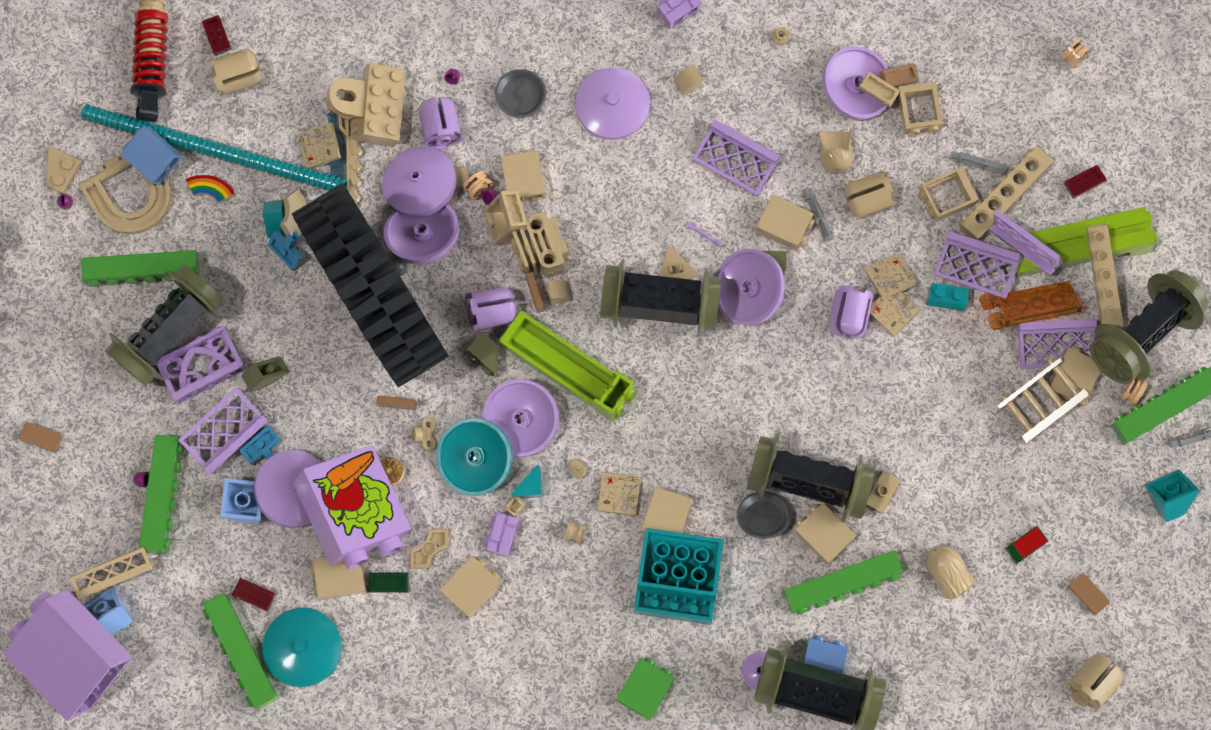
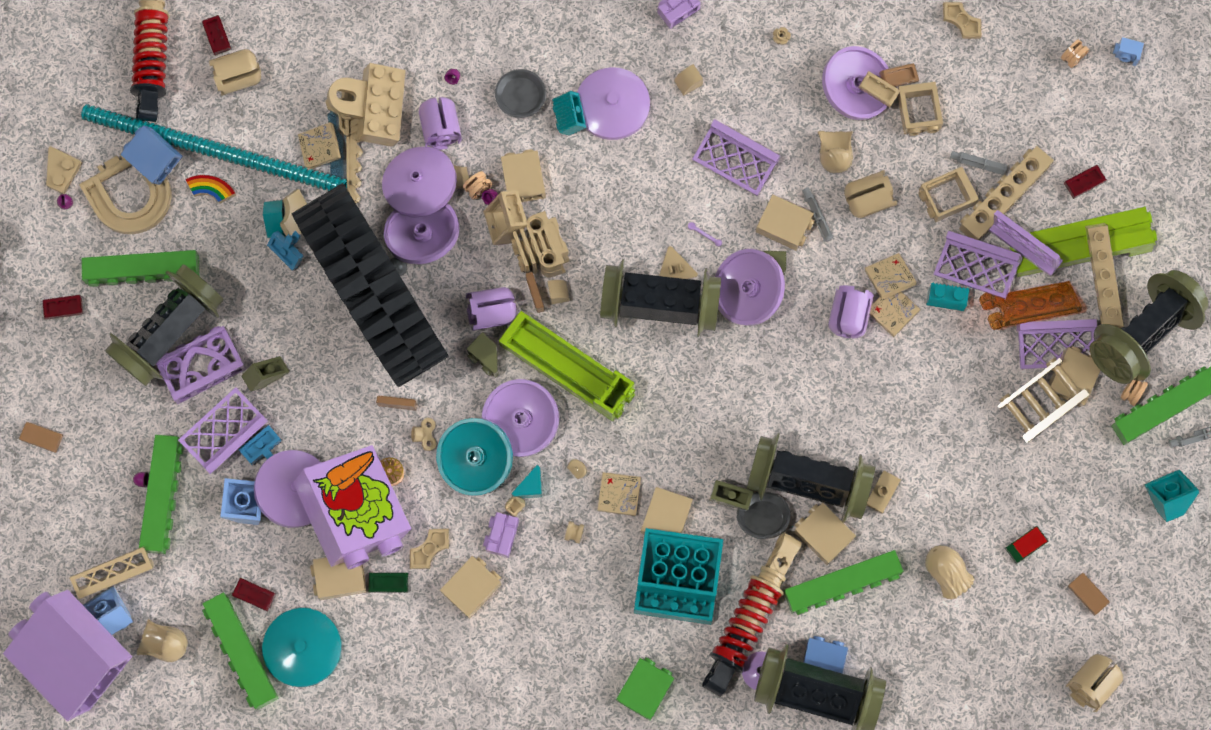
none -> dark red plate [42,295,84,320]
none -> tan piece [136,619,188,662]
none -> teal brick [552,91,586,136]
none -> piece [702,532,801,697]
none -> olive slope [709,480,754,510]
none -> tan tile [943,2,982,39]
none -> light blue brick [1113,37,1144,66]

